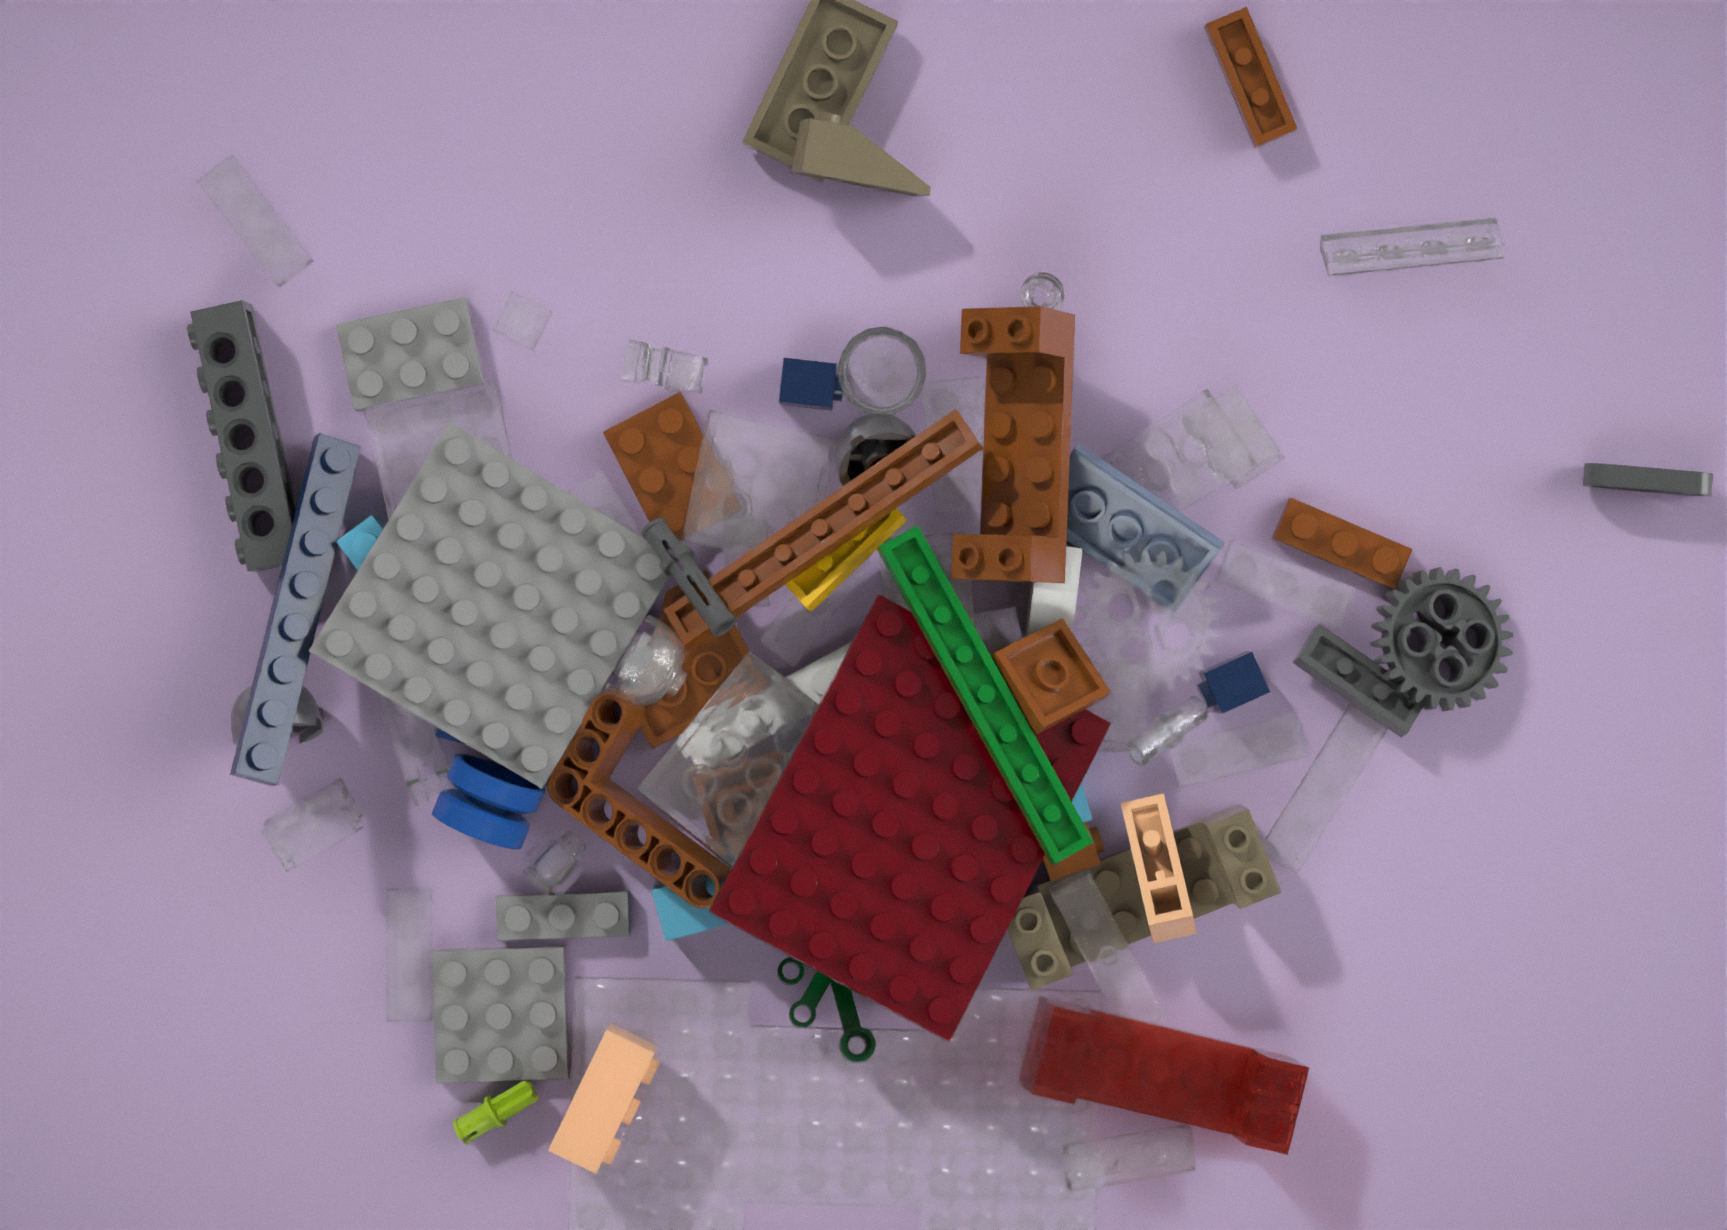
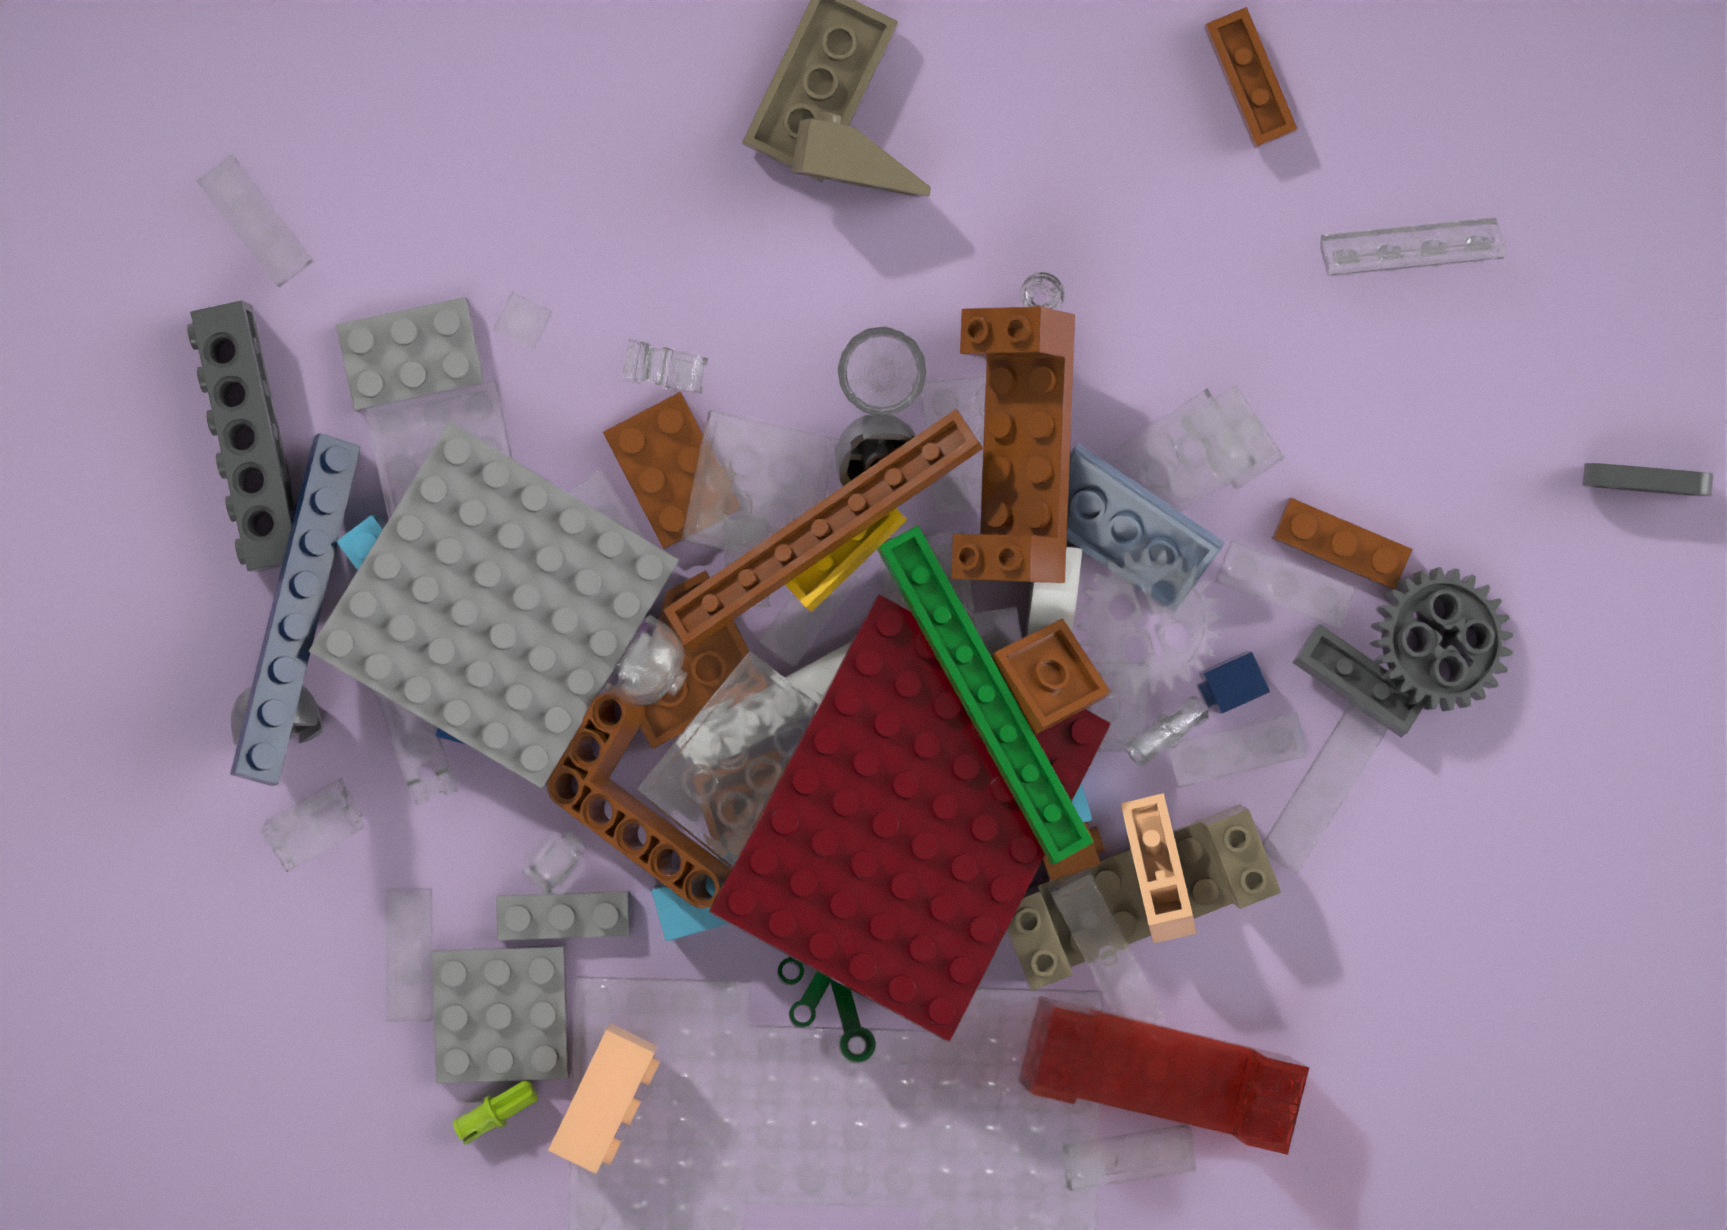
blue wheel [432,754,545,850] -> none
dark grey pin [641,517,737,637] -> none
dark blue brick [779,358,845,411] -> none

